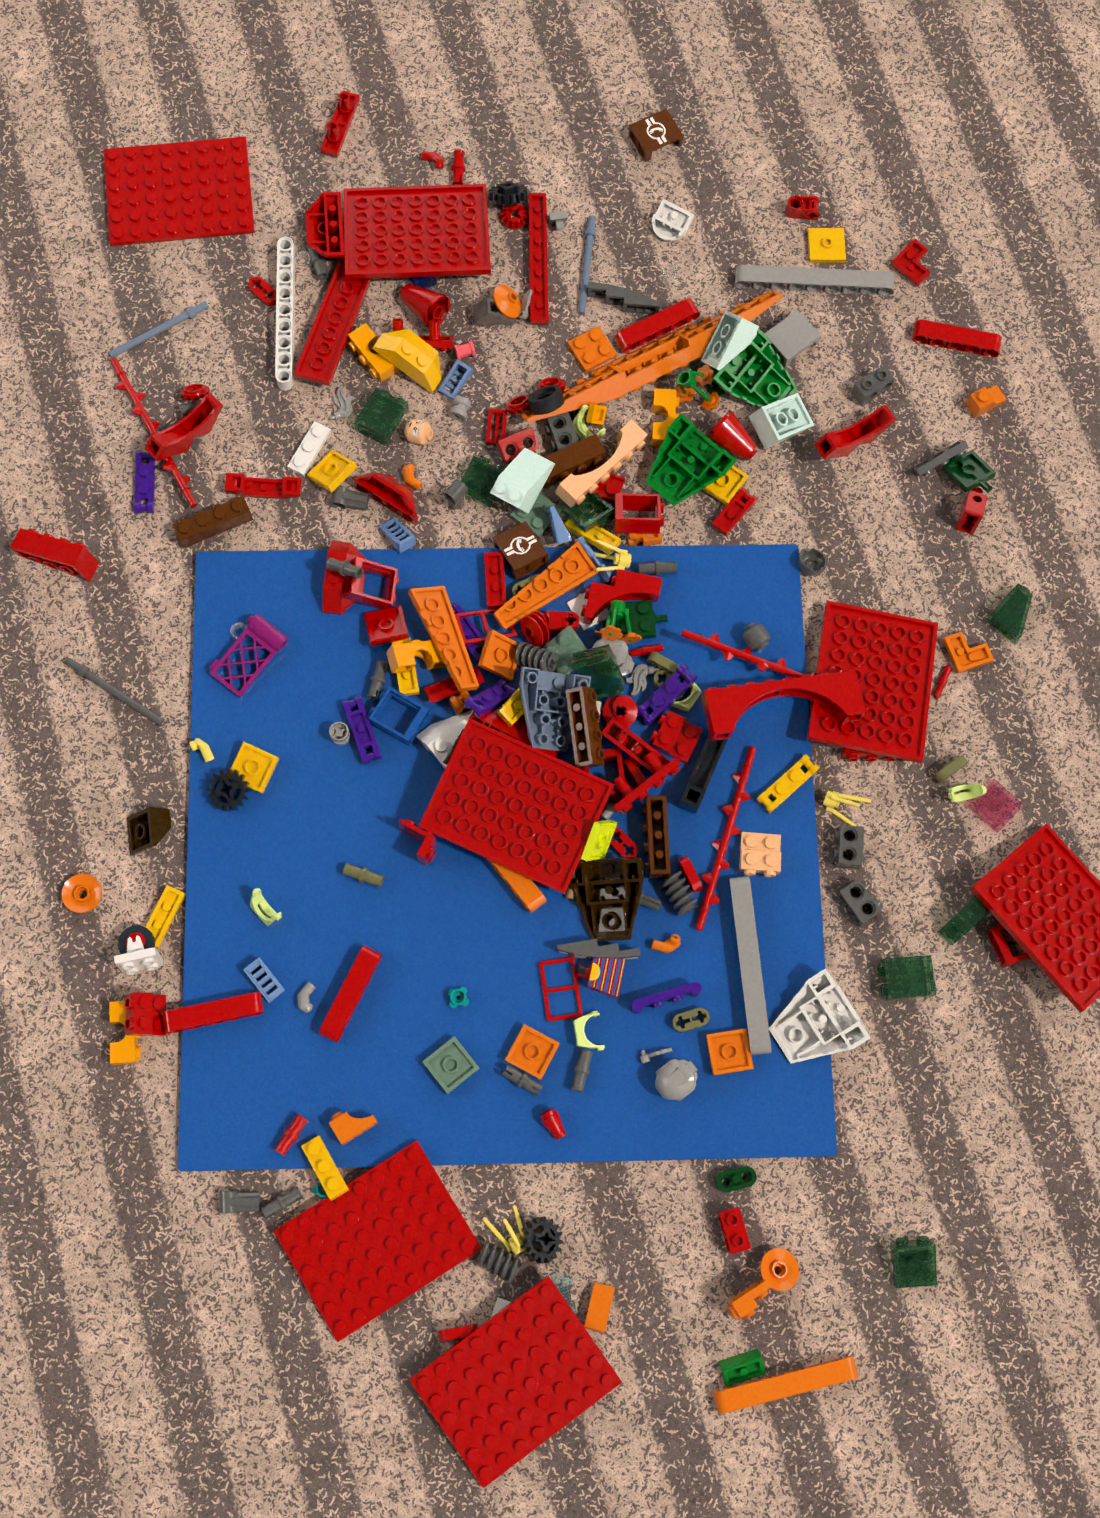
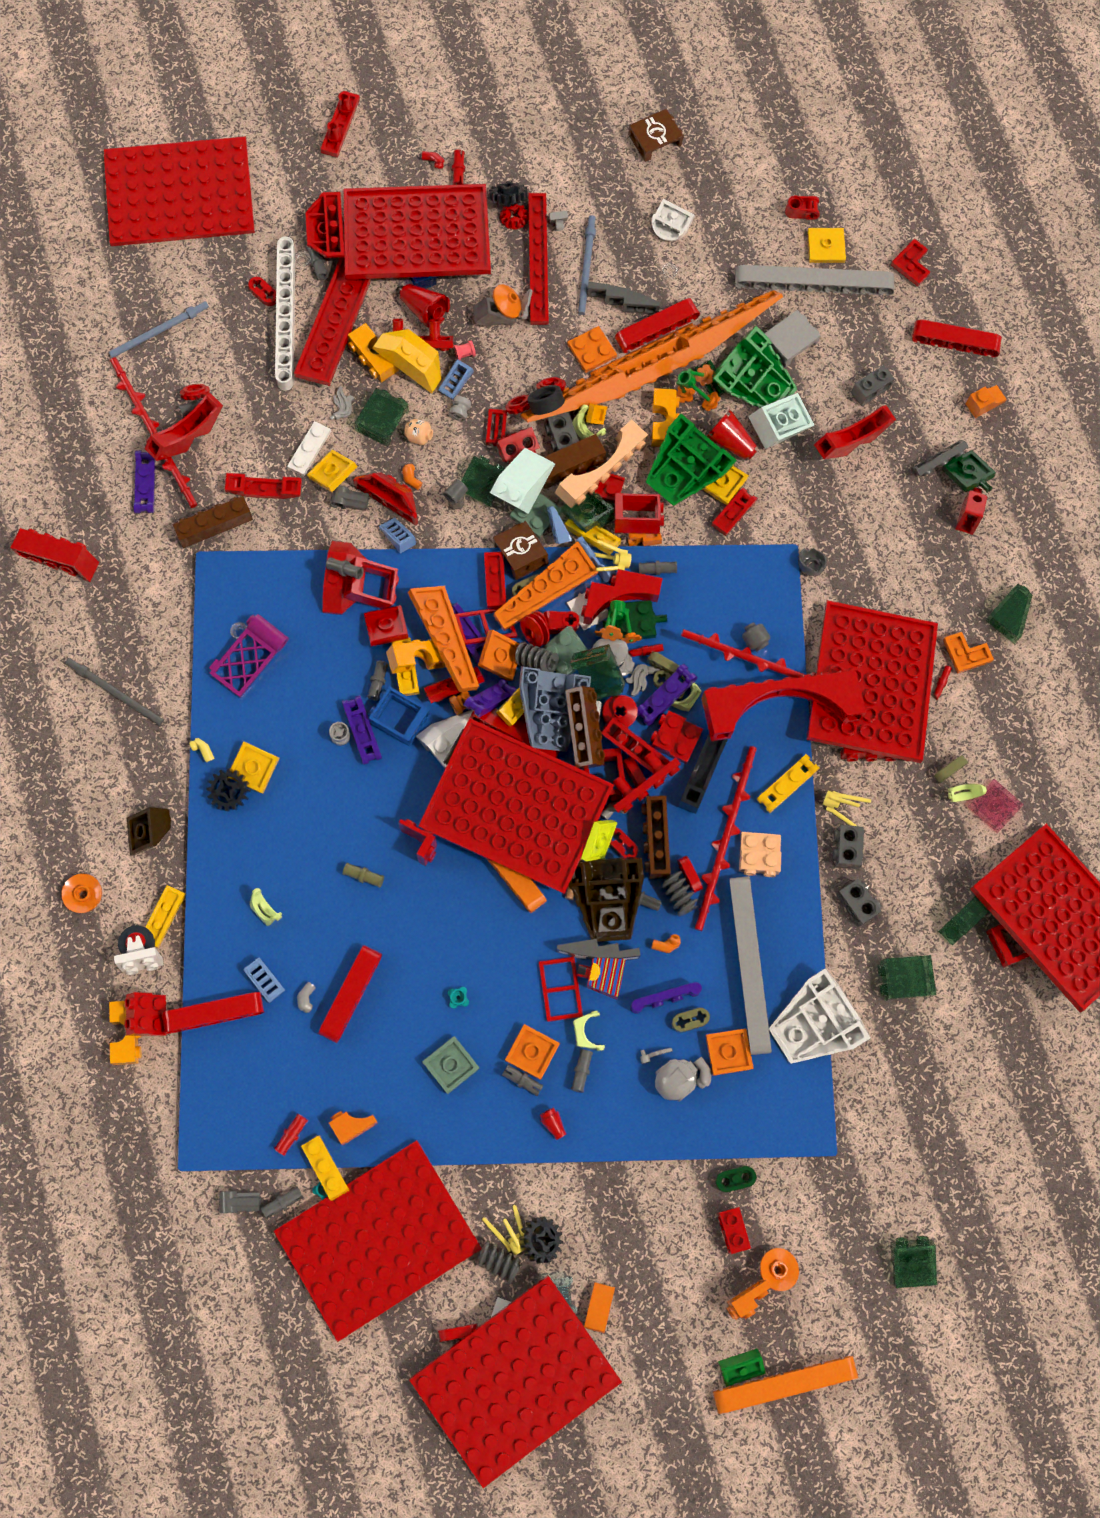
light aqua slope [701,310,759,370] -> none
none -> light grey arm [694,1057,712,1089]

